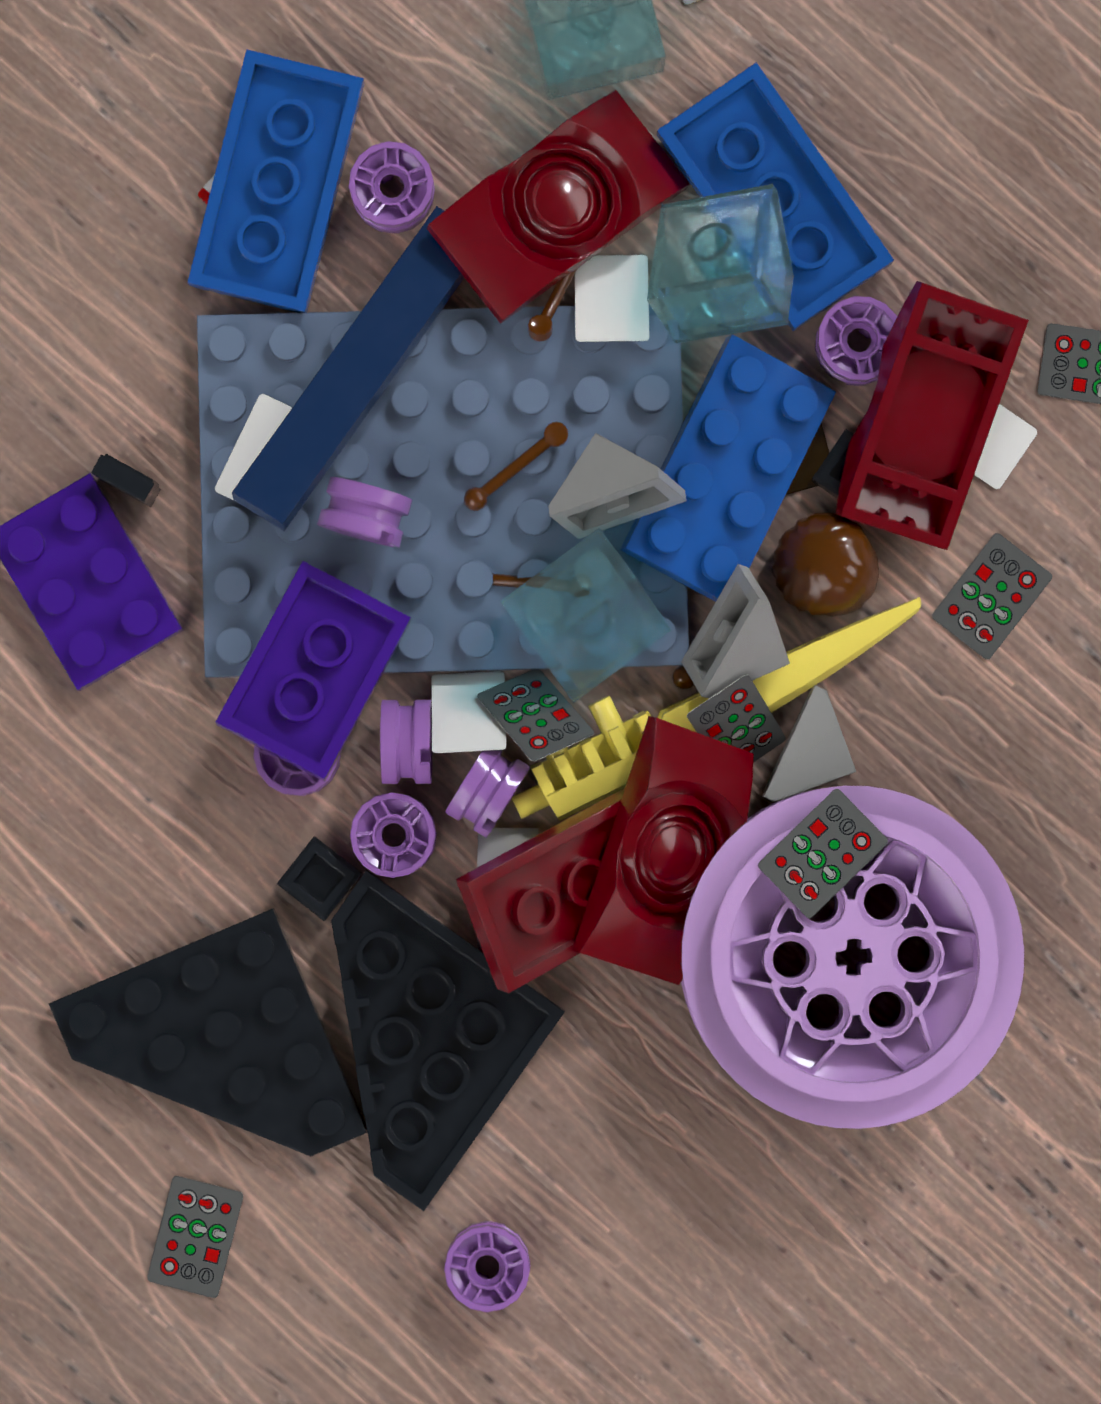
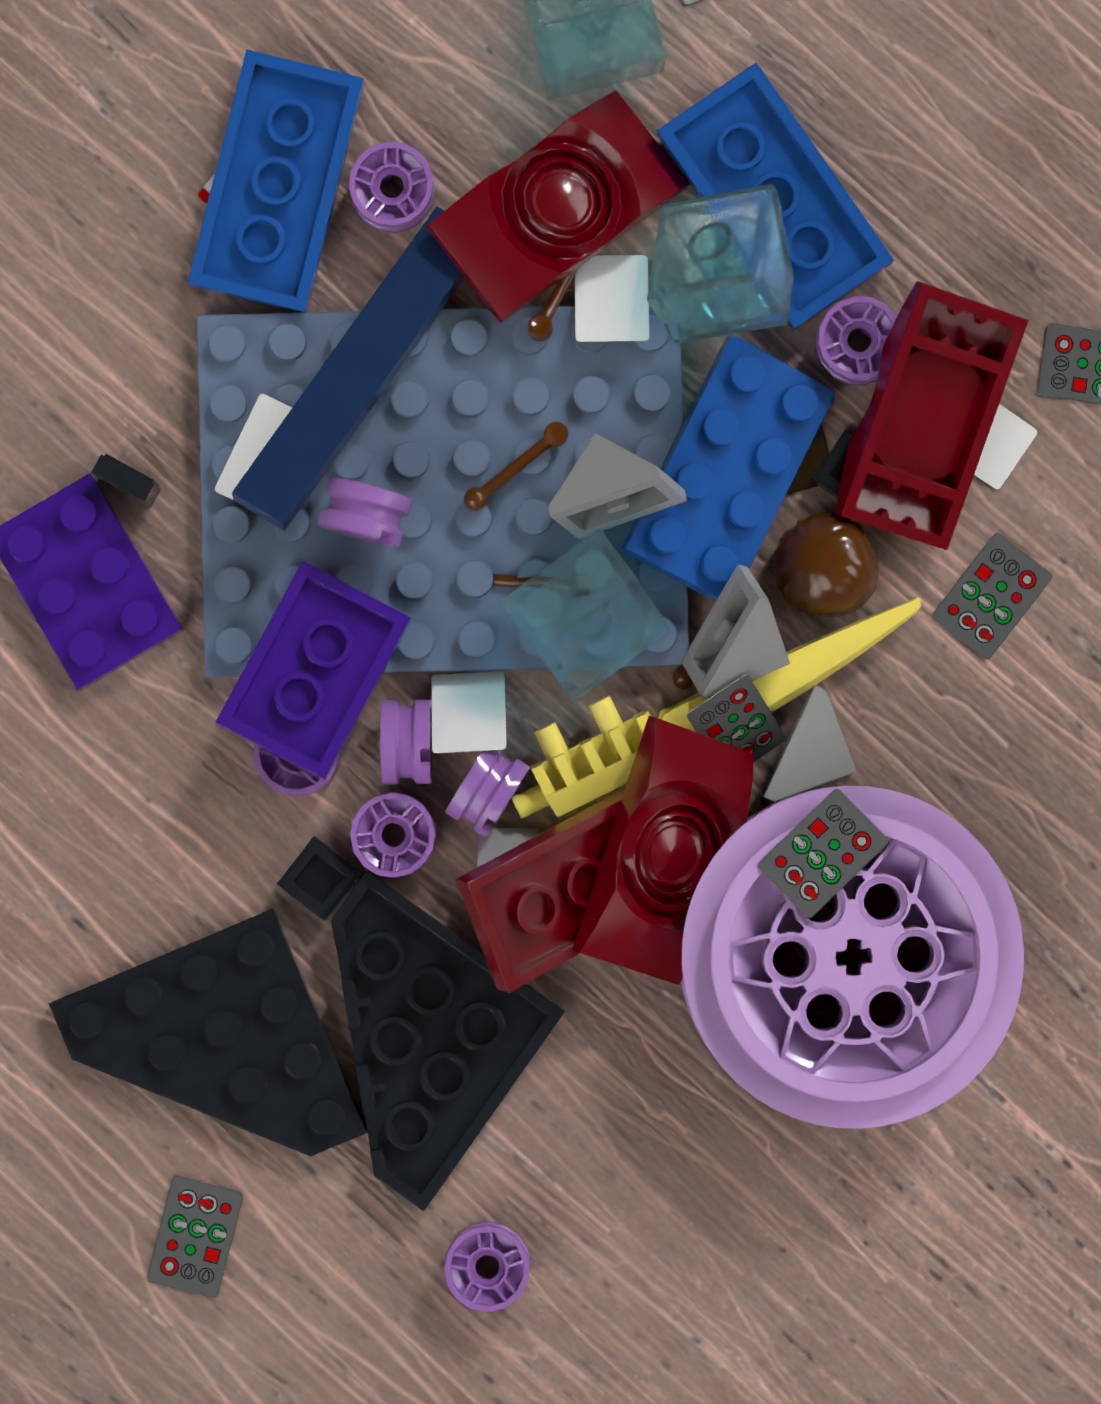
dark grey sticker [477,669,594,761] -> none

